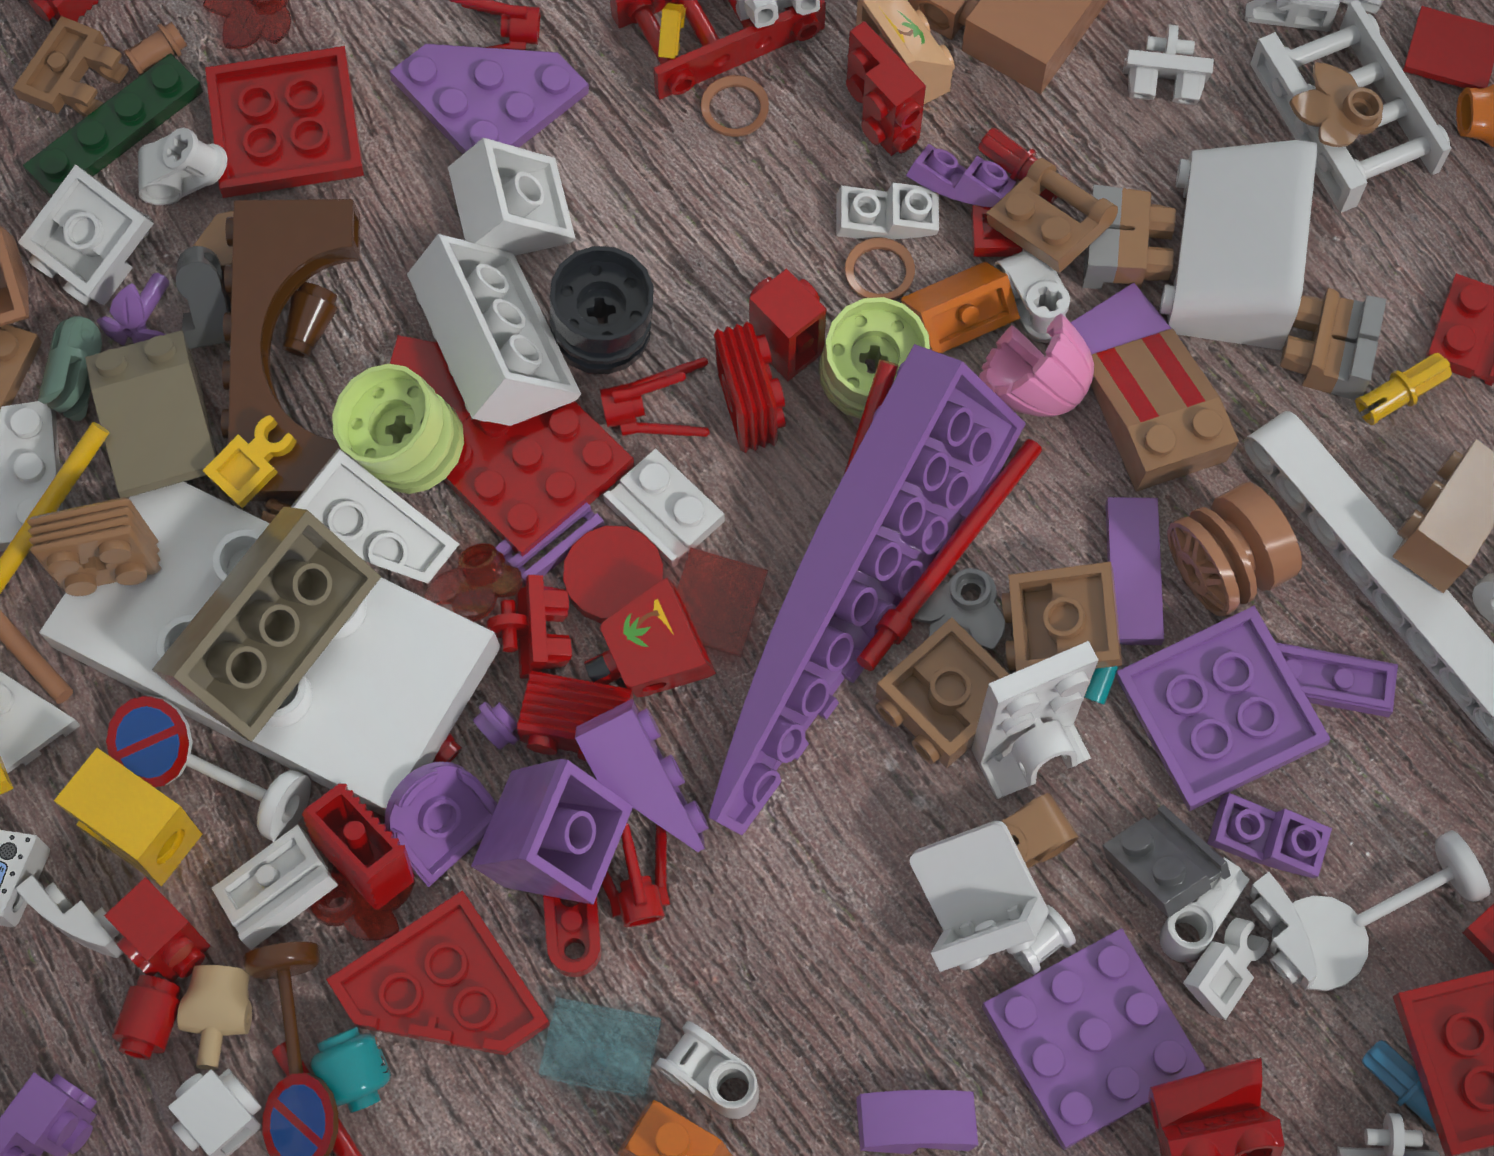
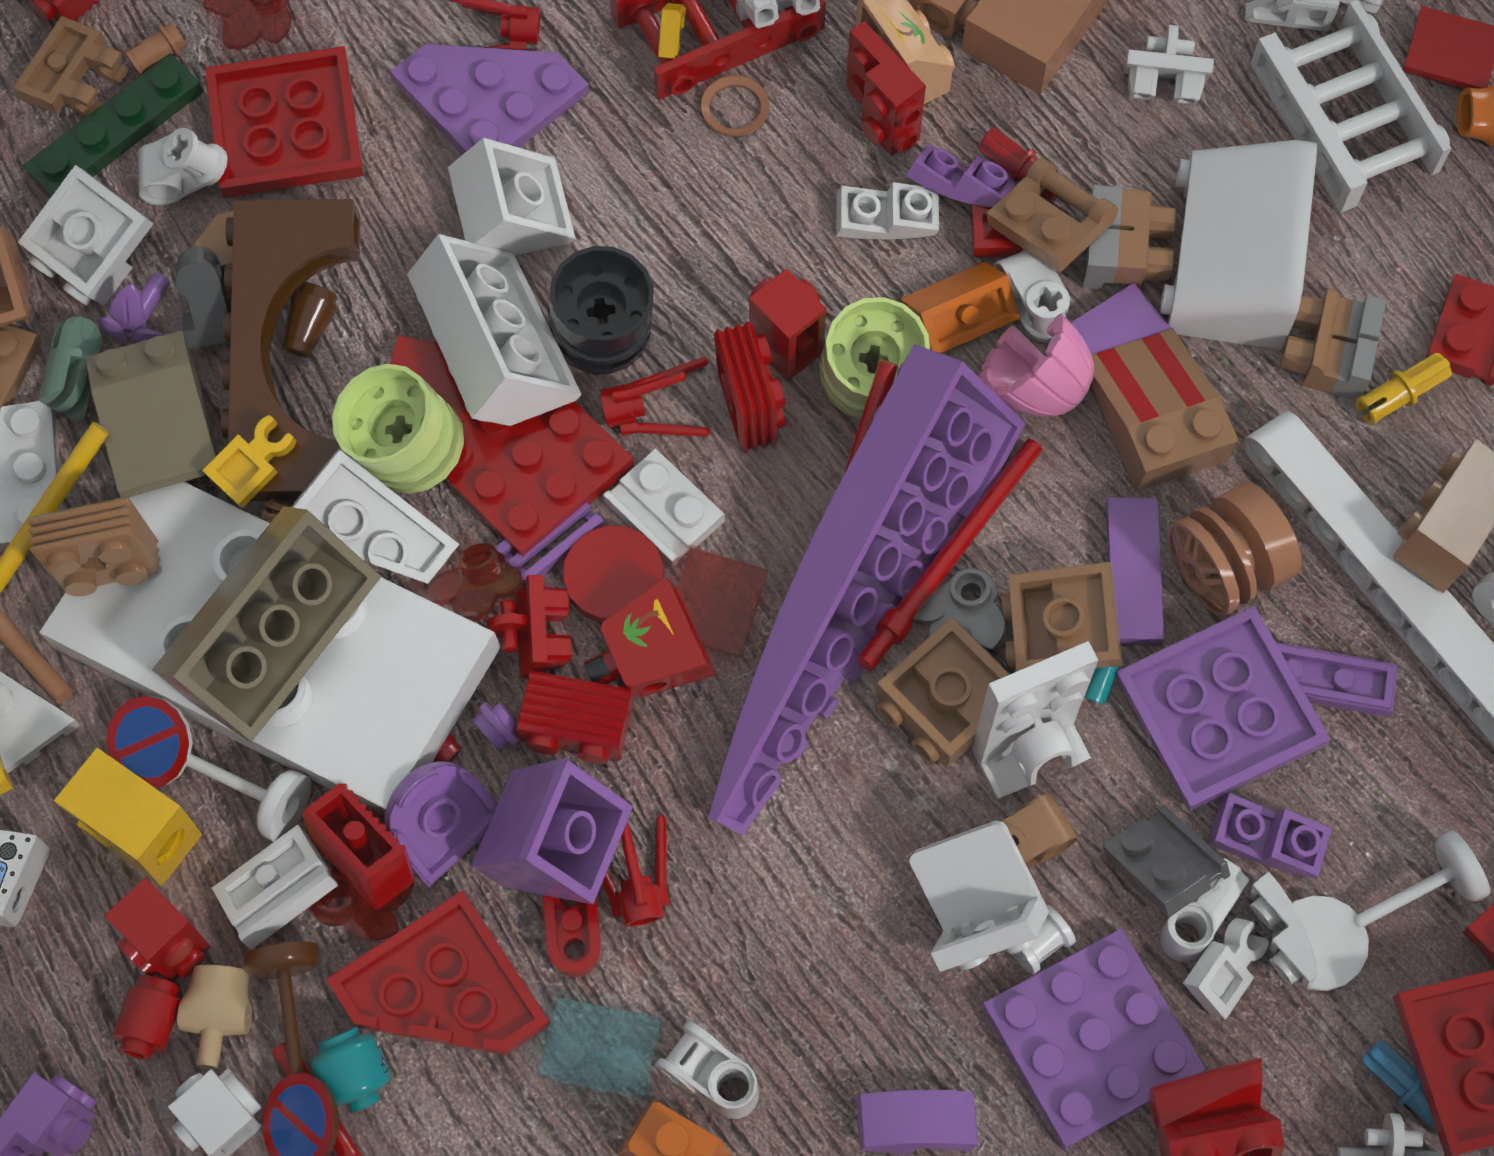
white slope [15,875,124,958] -> none
medium lavender slope [575,699,709,852] -> none
nougat piece [845,238,915,300] -> none
medium nougat plate [1289,62,1383,147] -> none

